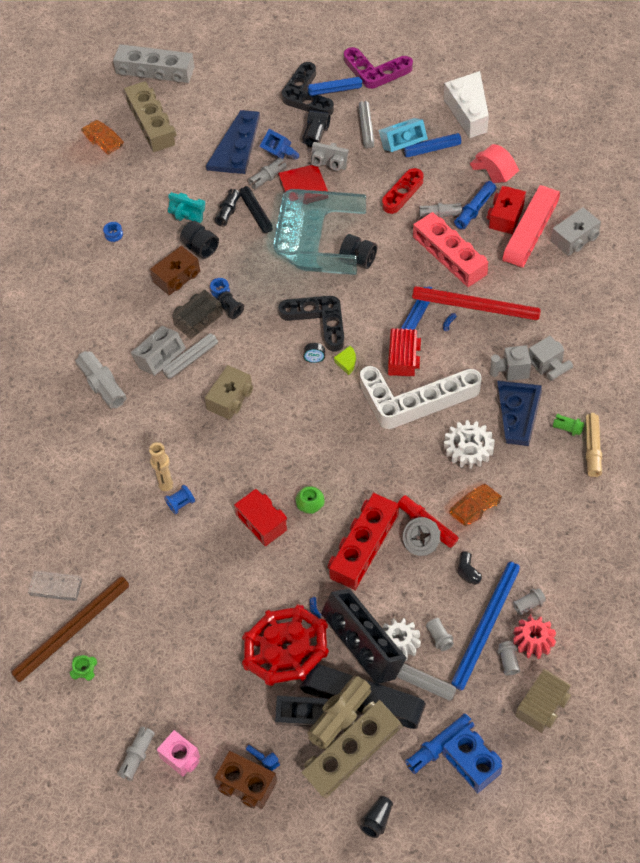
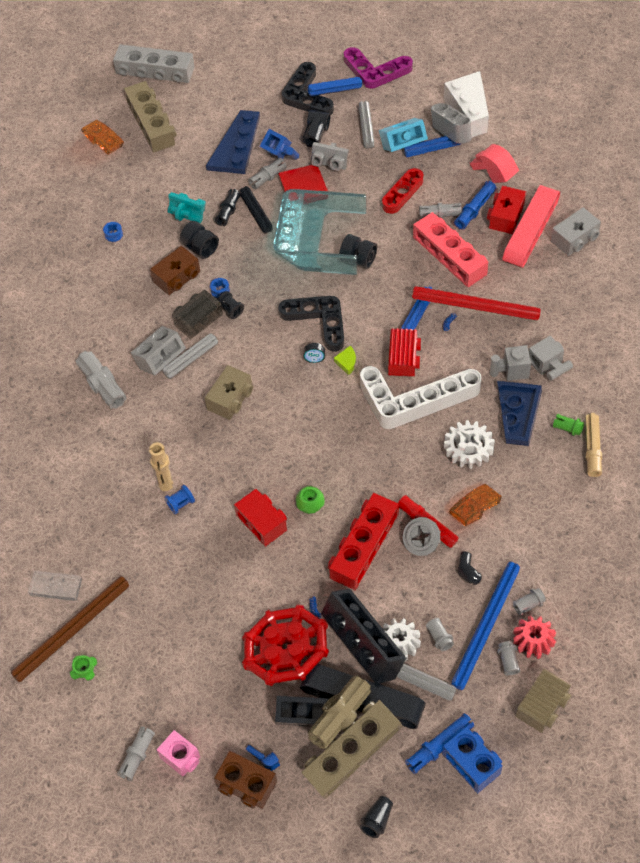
none -> light grey beam [431,103,472,143]

